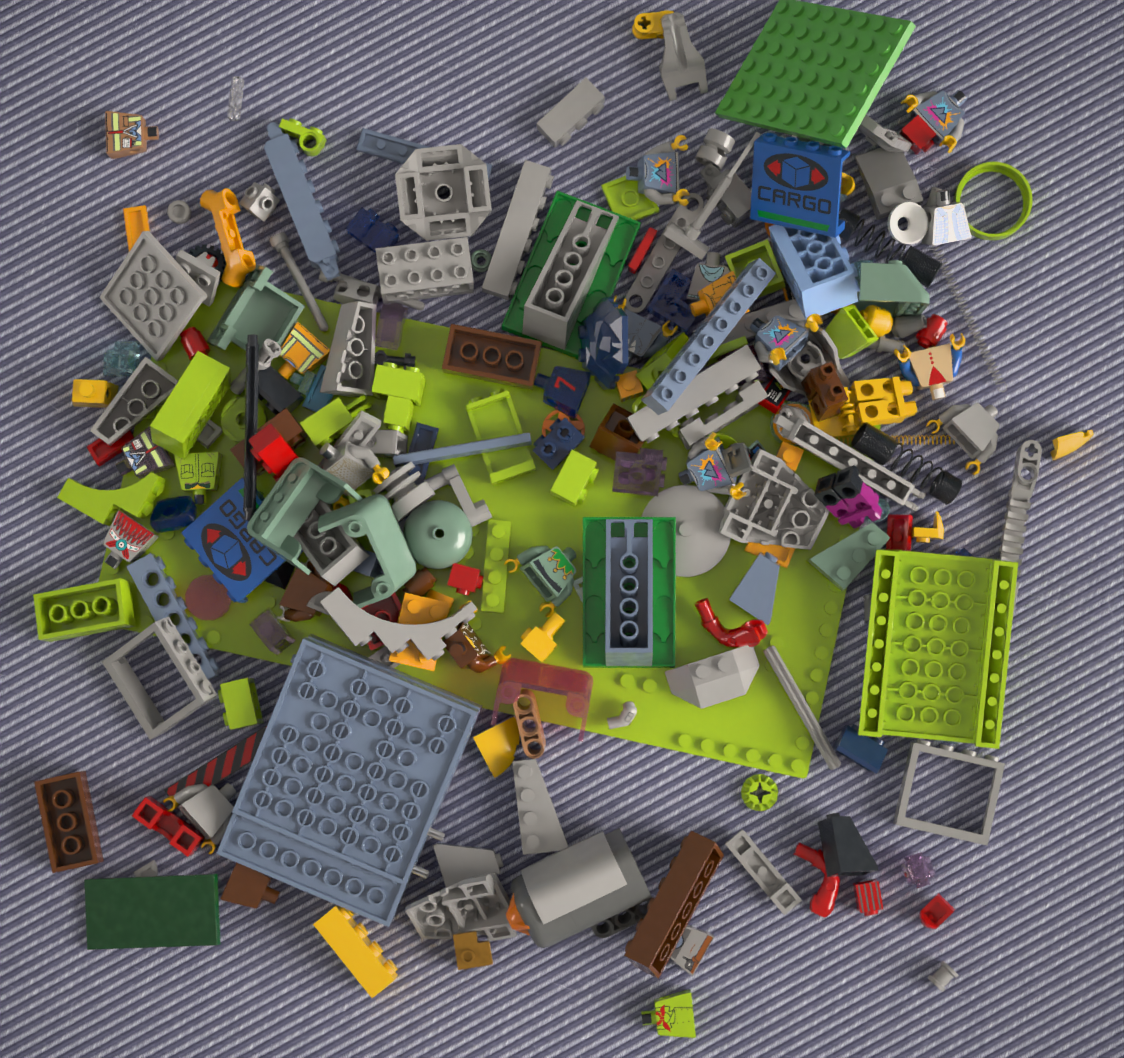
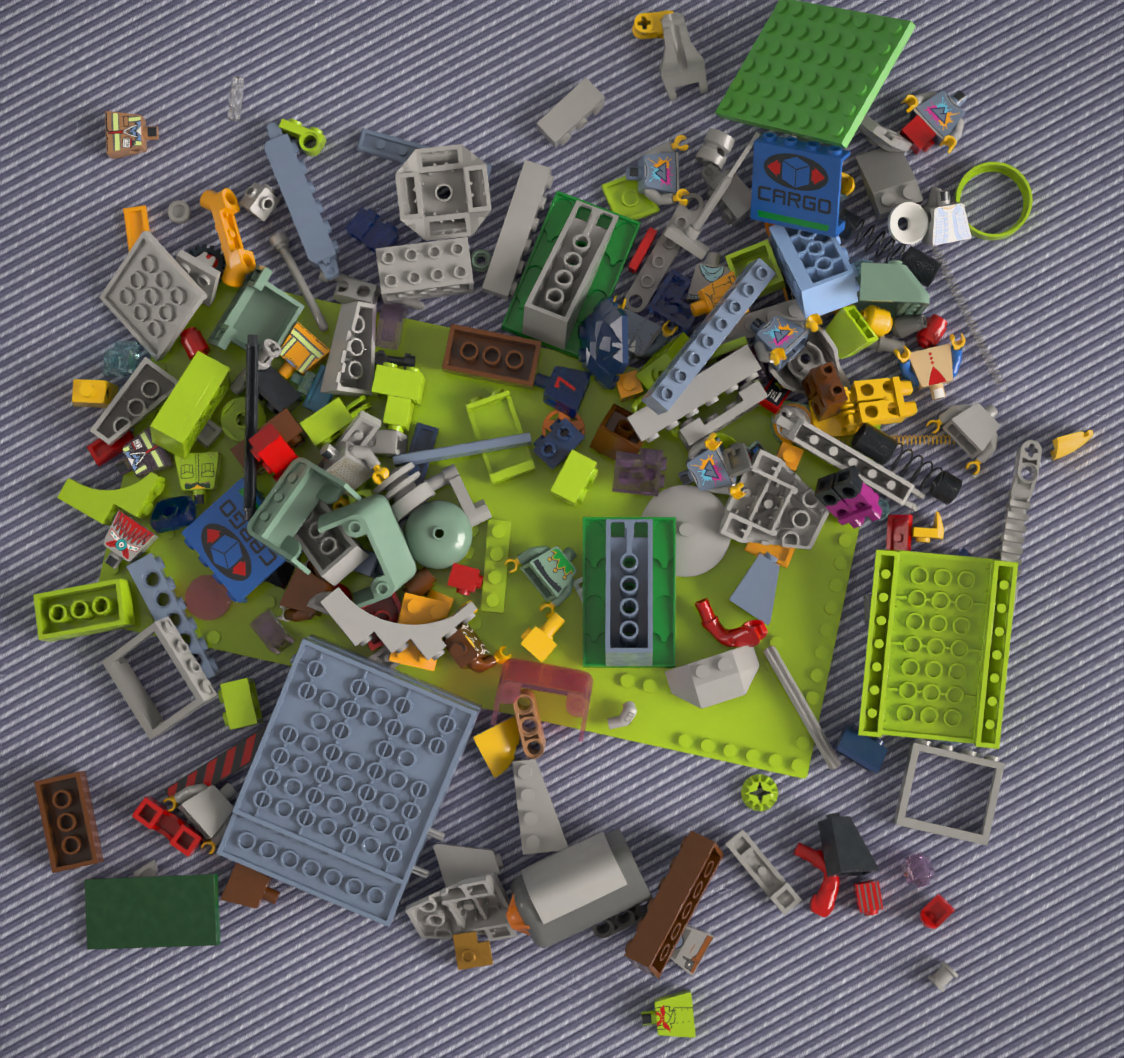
yellow brick [313,905,398,998] -> none
sand green wedge [807,522,890,591] -> none

